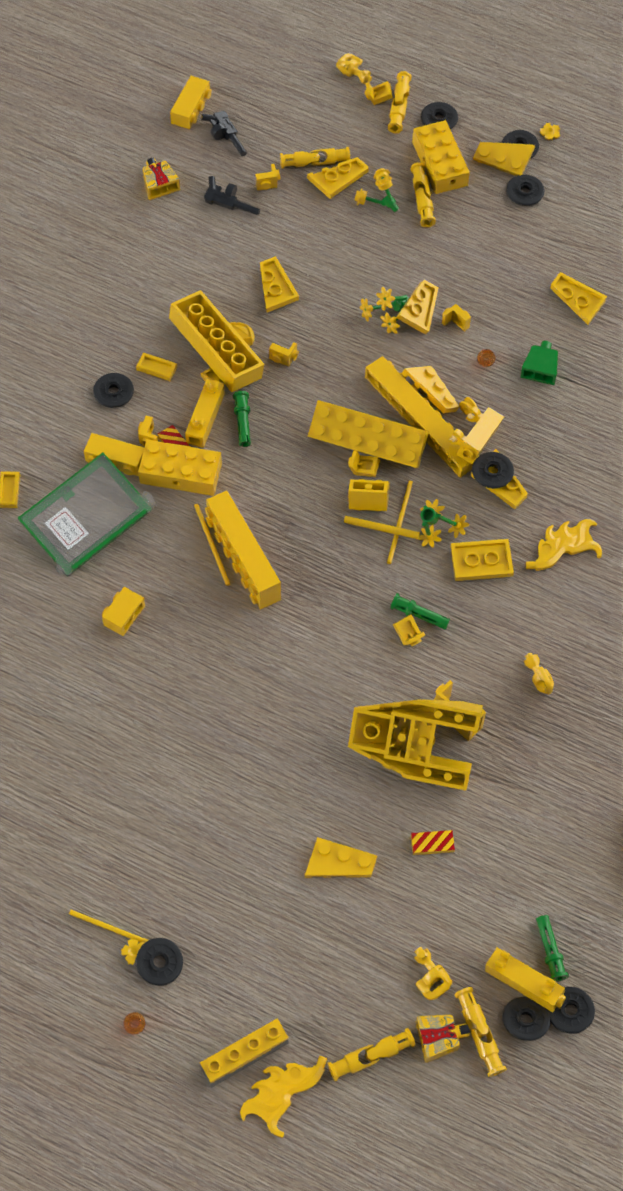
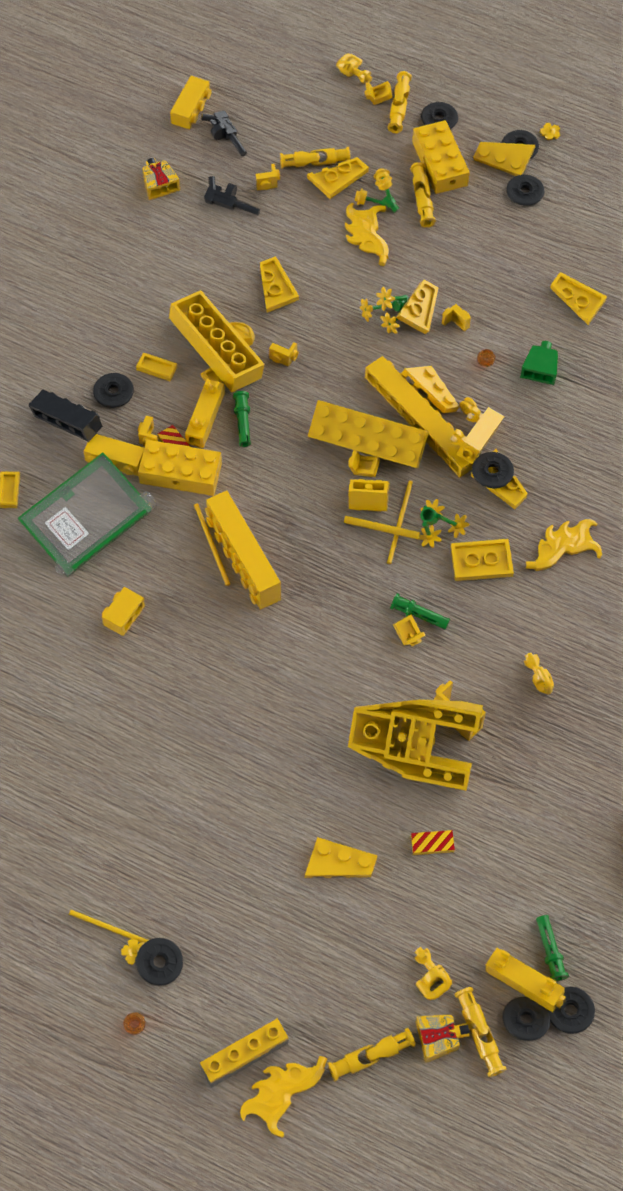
none -> black brick [28,389,103,442]
none -> yellow piece [345,203,389,266]

